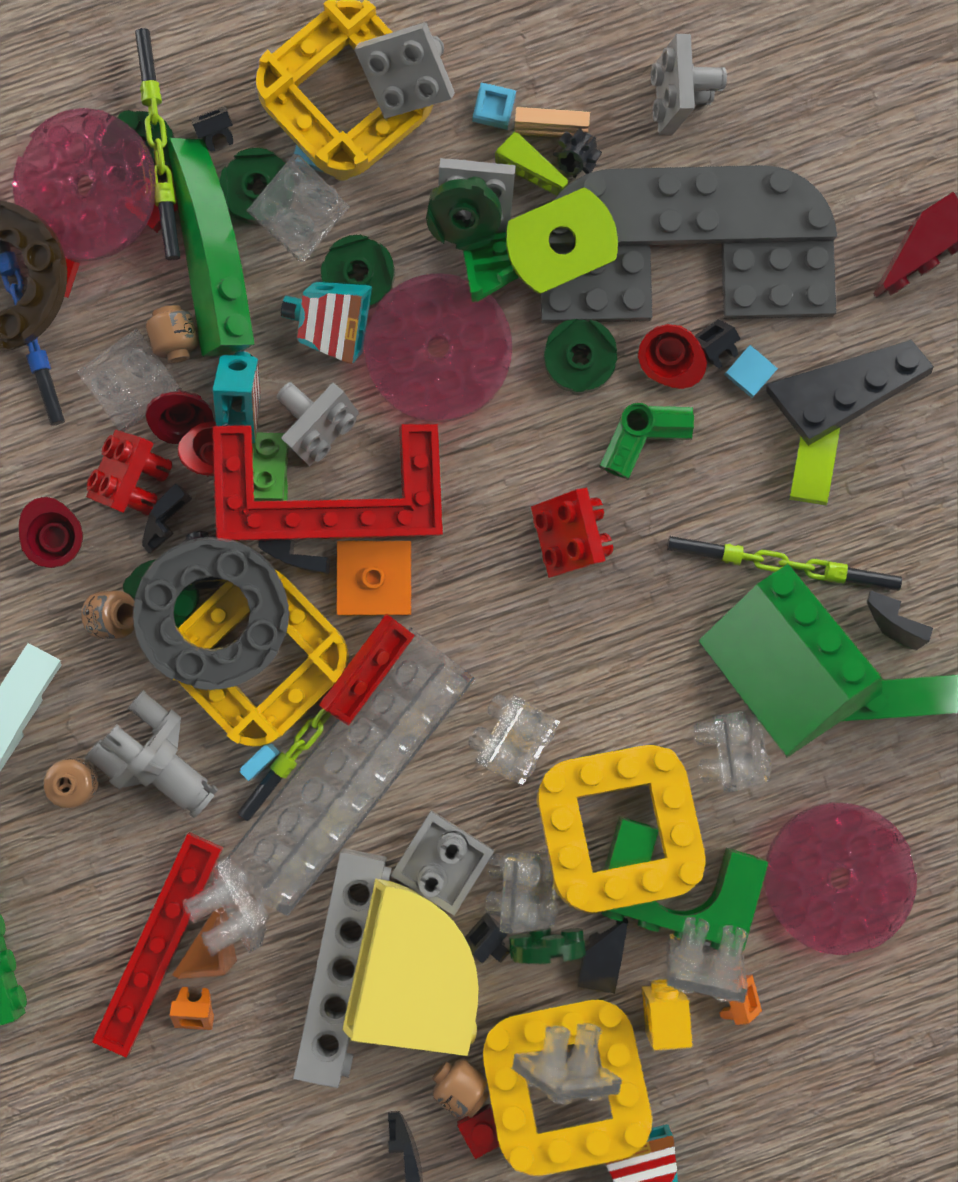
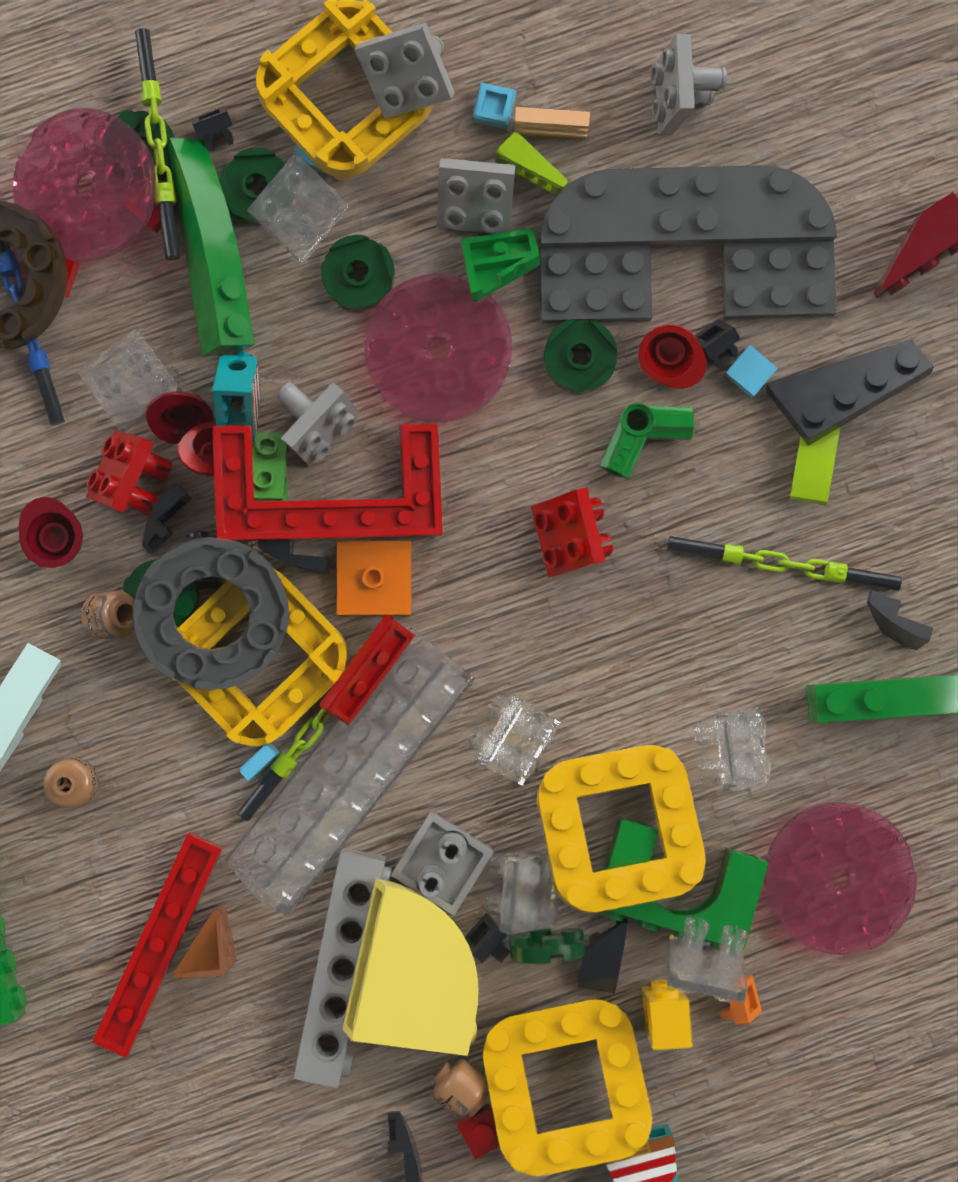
light grey wheel [84,690,218,818] -> none
medium nougat head [146,305,199,363] -> none
orange tile [170,987,214,1030] -> none
clear plate [182,858,269,956] -> none
torso [281,282,372,364] -> none
dark green plate [426,176,502,250] -> none
lime piece [506,187,618,294] -> none
clear plate [512,1023,622,1104] -> none
black gear [553,128,602,178] -> none
green slope [699,564,882,757] -> none

